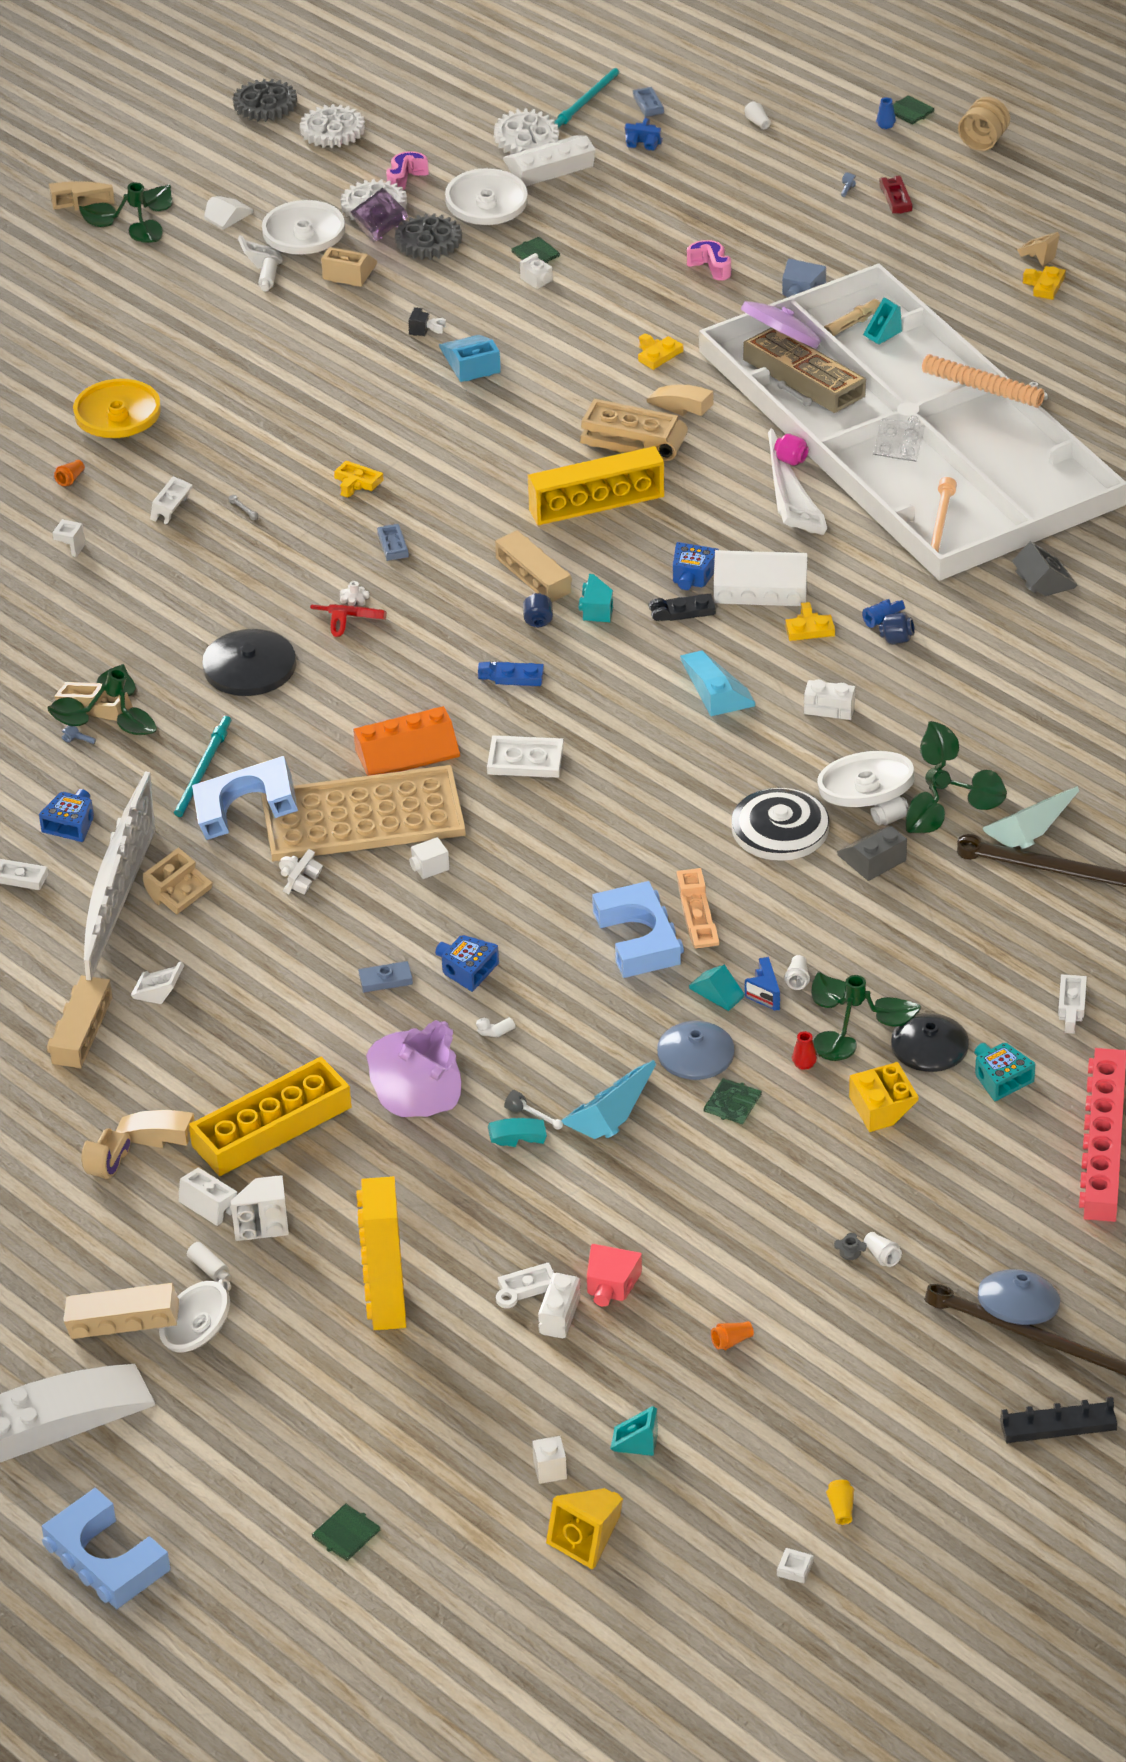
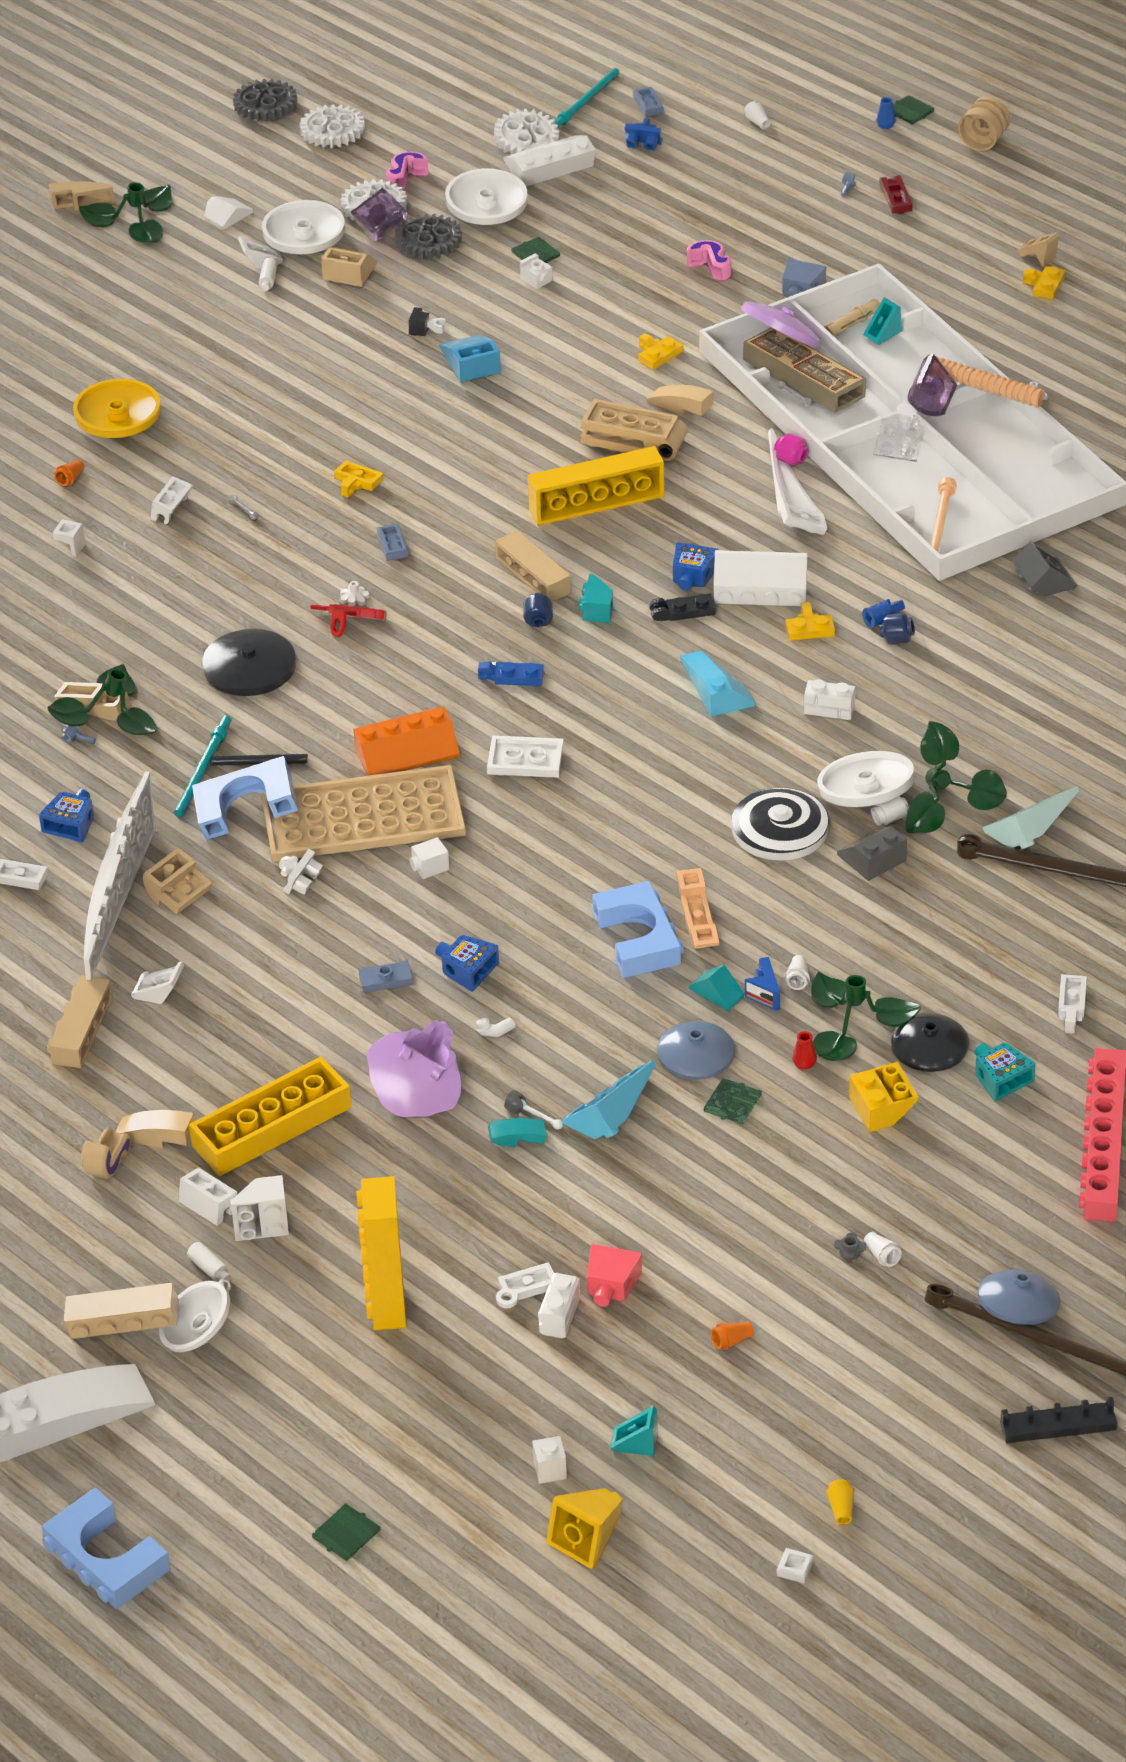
none -> black bar [212,754,308,766]
none -> clear purple brick [907,354,957,416]

